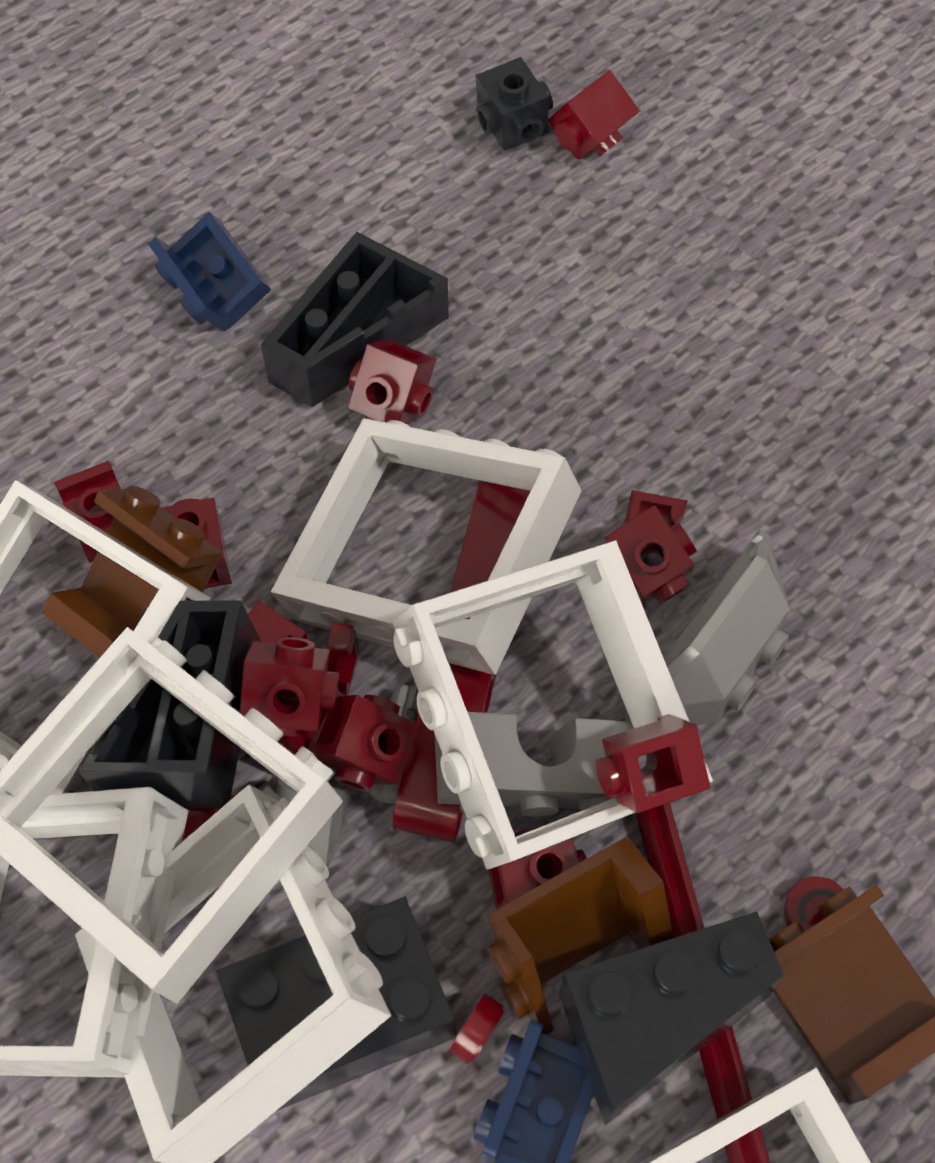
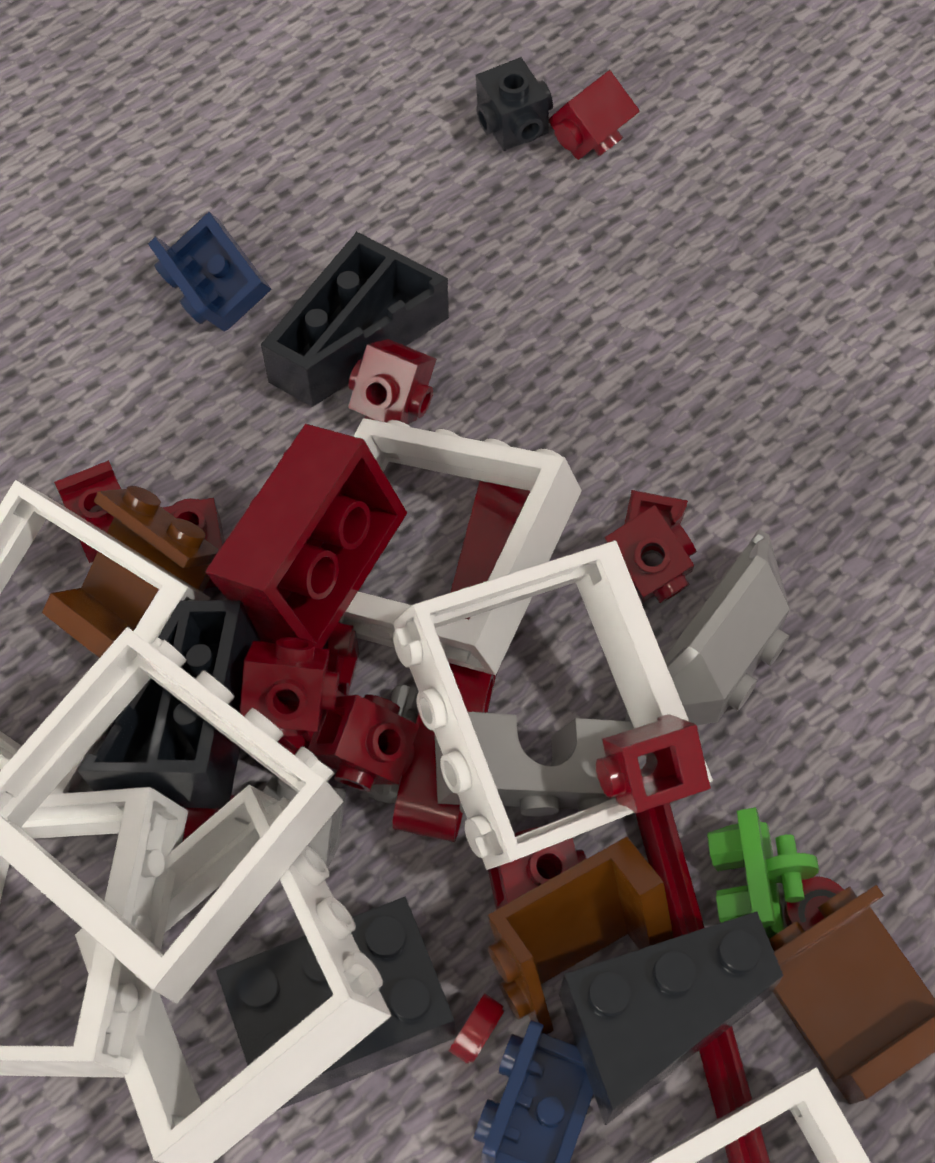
none -> dark red brick [205,424,407,649]
none -> bright green hips [707,807,819,938]

